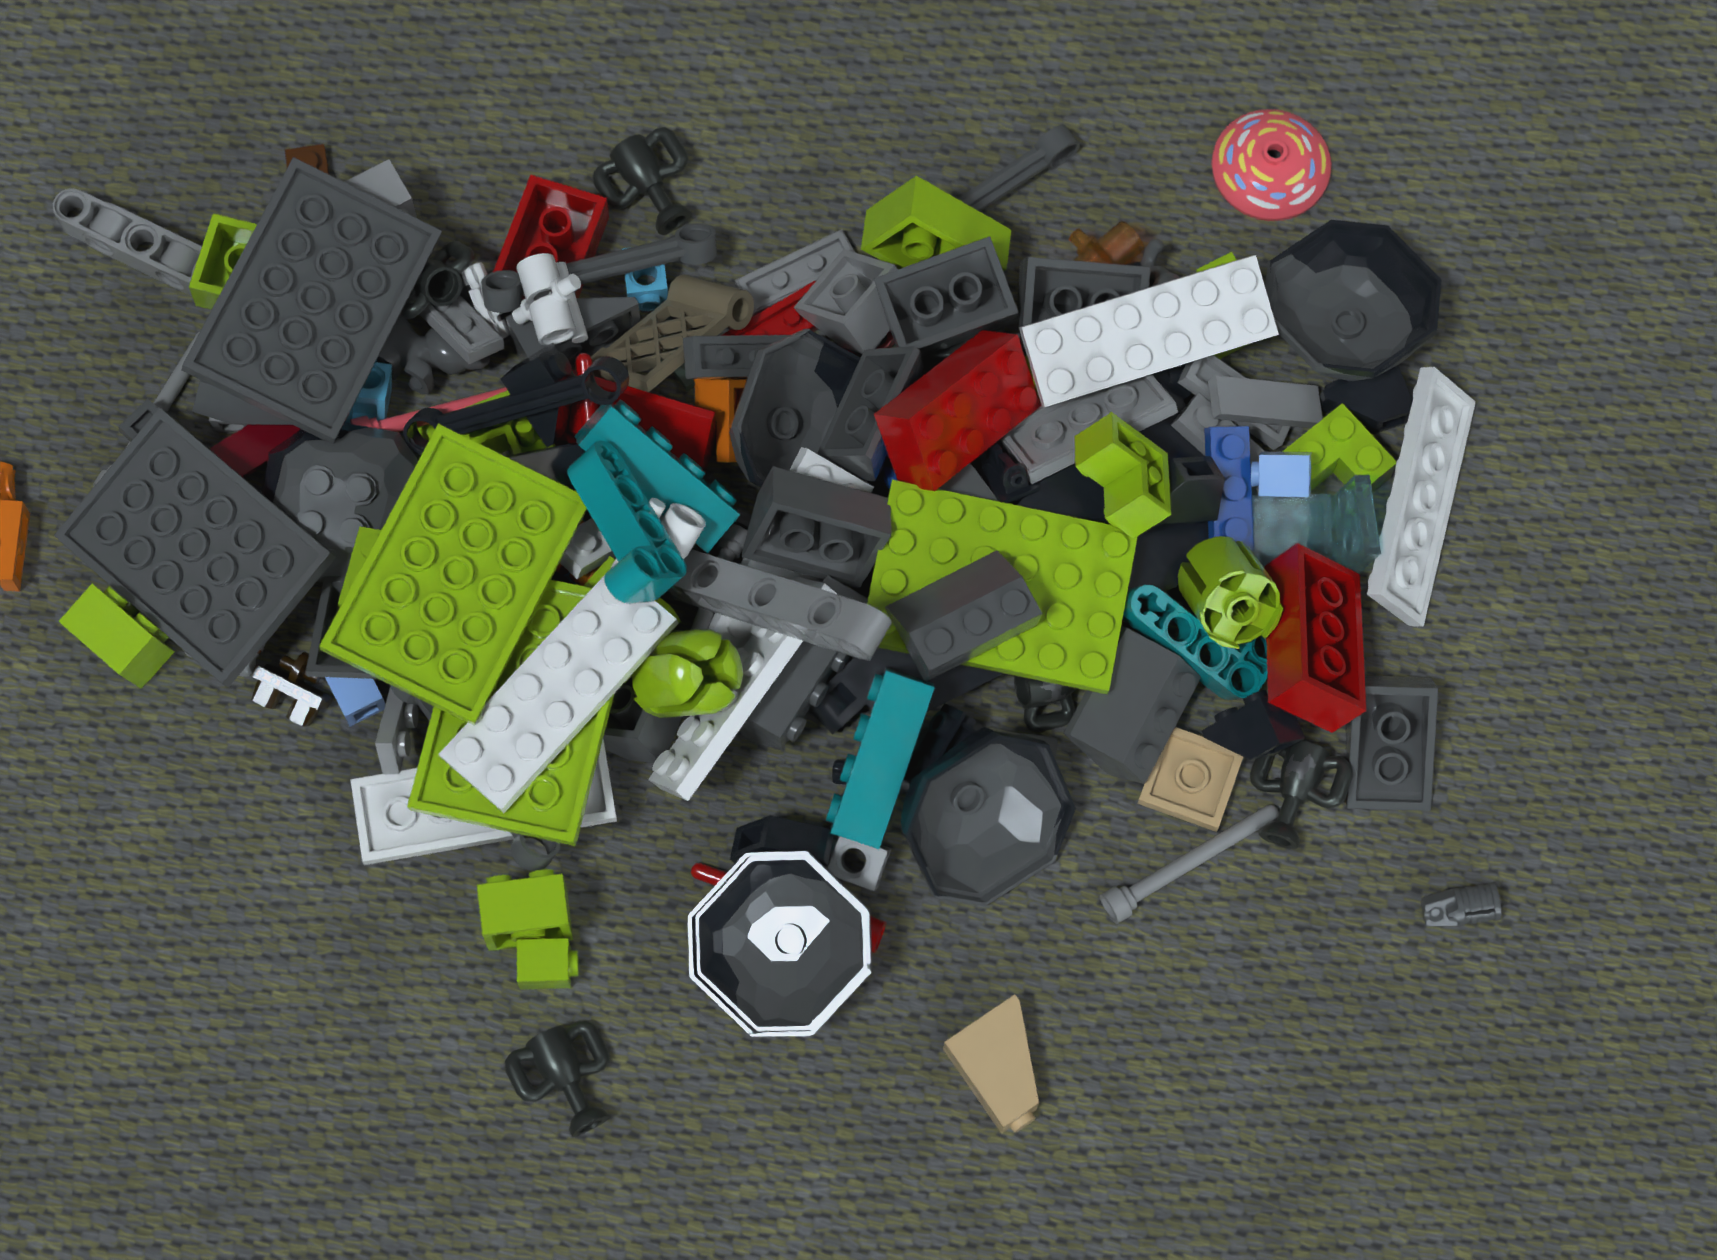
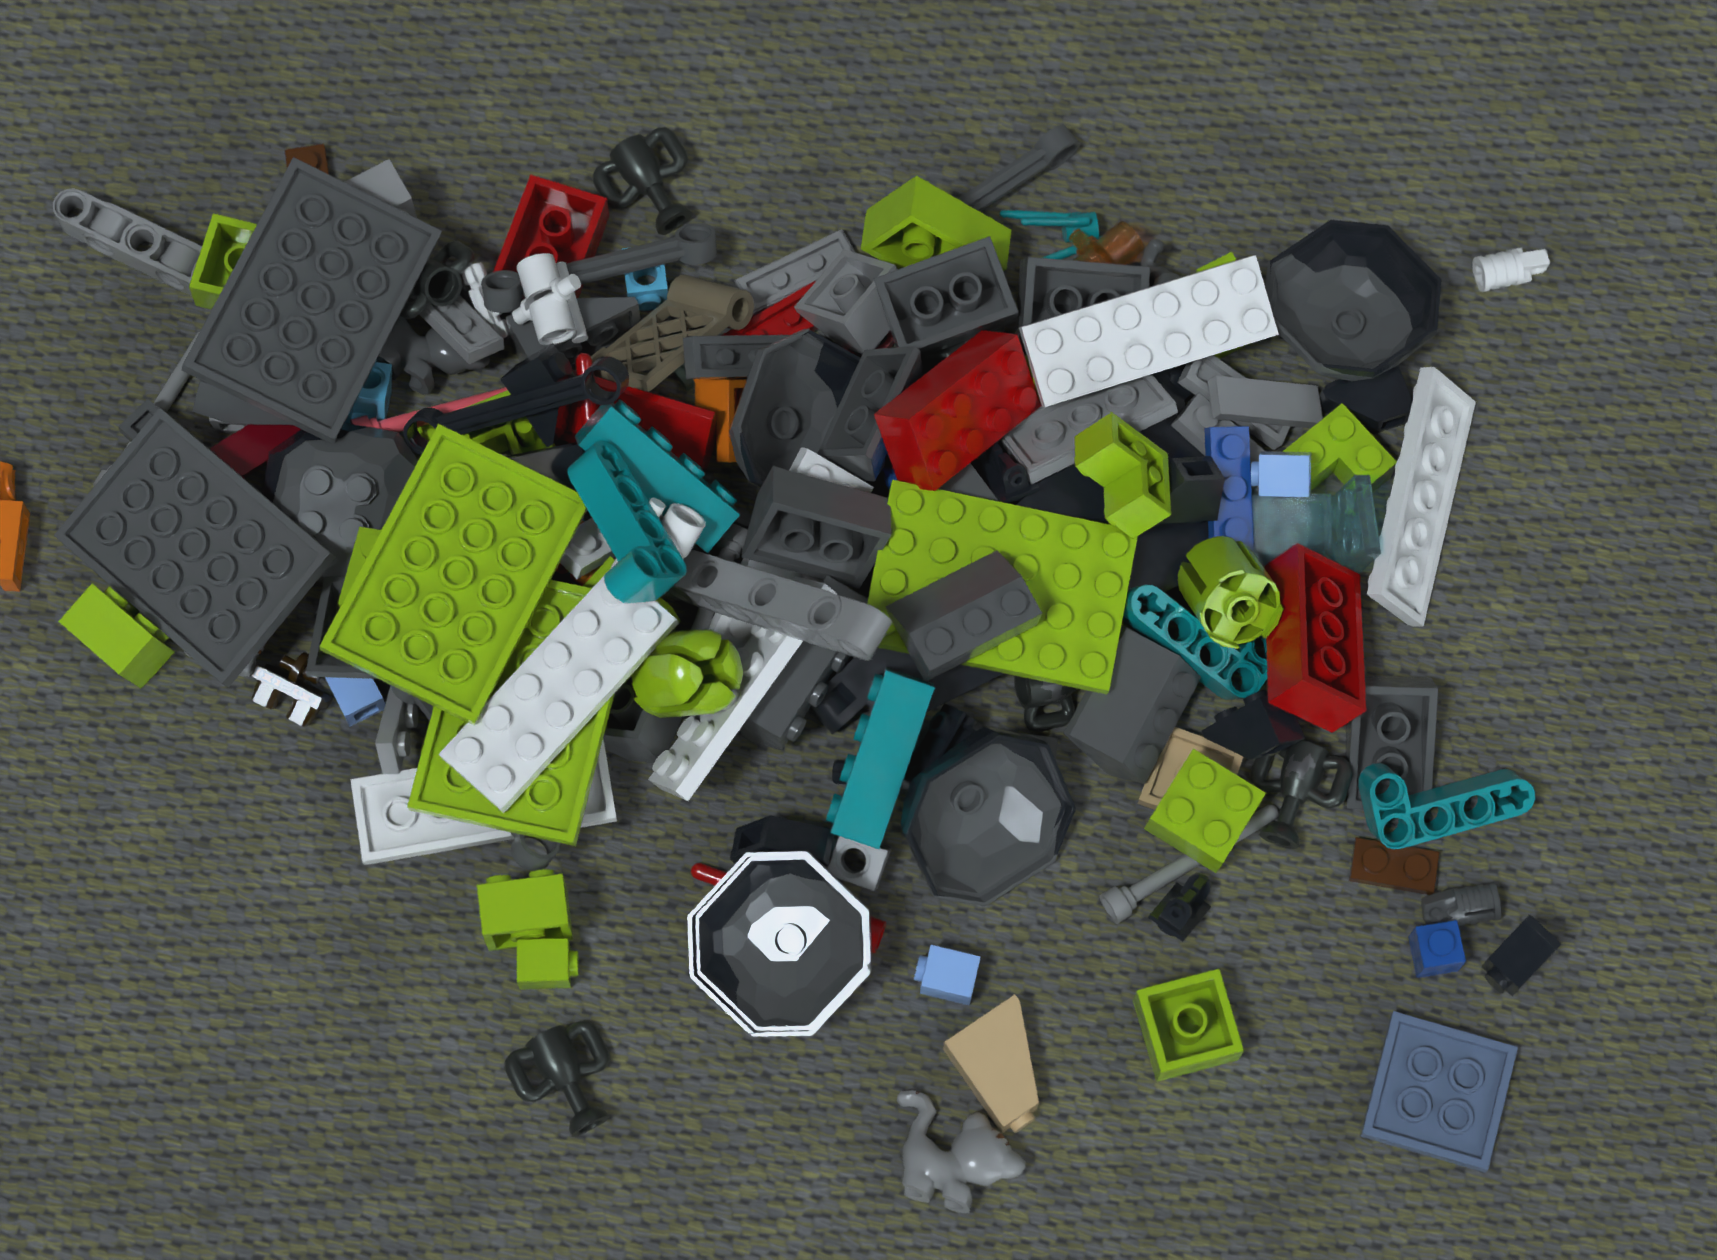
coral dish [1212,109,1331,221] -> none
none -> light grey animal [897,1090,1026,1213]
none -> light blue brick [914,945,981,1005]
none -> teal plant [999,210,1099,260]
none -> lime brick [1133,969,1244,1082]
none -> lime brick [1144,748,1266,873]
none -> black hinge [1148,873,1212,942]
none -> reddish brown plate [1349,838,1439,895]
none -> teal beam [1358,763,1535,849]
none -> sand blue plate [1360,1011,1518,1173]
none -> blue brick [1408,920,1466,978]
none -> white hinge [1472,248,1550,292]
none -> black slope [1481,914,1561,996]

